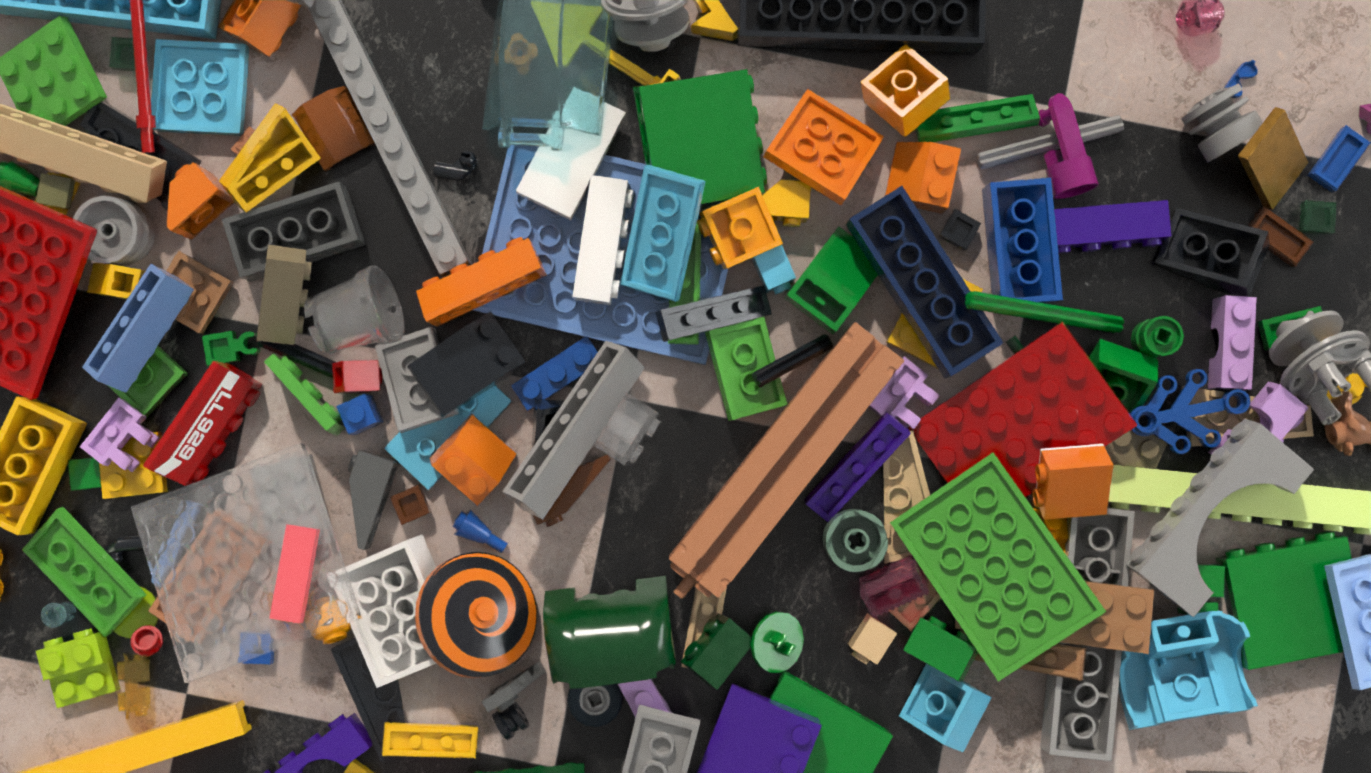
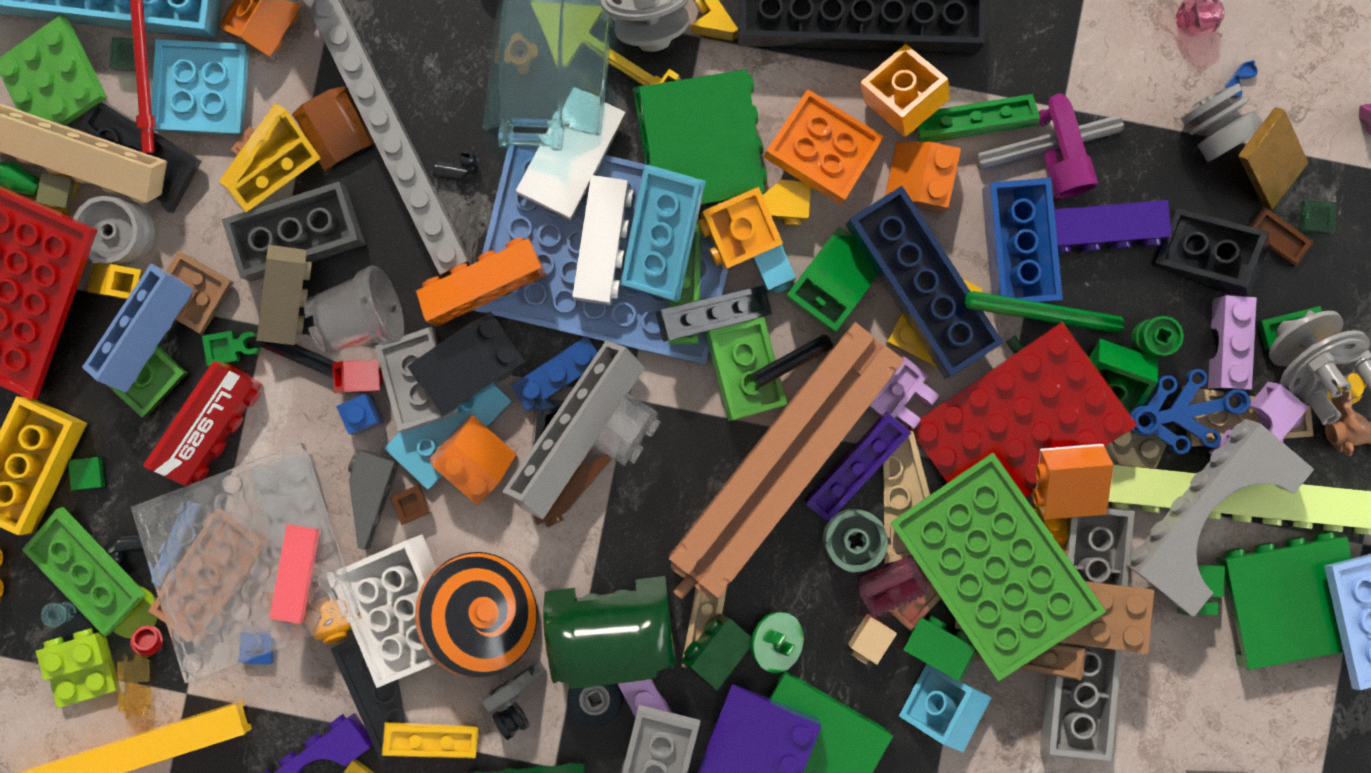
lavender plate [80,398,160,472] -> none
yellow plate [99,432,168,499] -> none
orange slope [167,162,234,240] -> none
bright green plate [264,353,345,436] -> none
blue cone [452,509,507,553] -> none
black plate [938,209,981,251] -> none
medium azure piece [1118,611,1258,730] -> none
blue tile [1307,125,1371,193] -> none

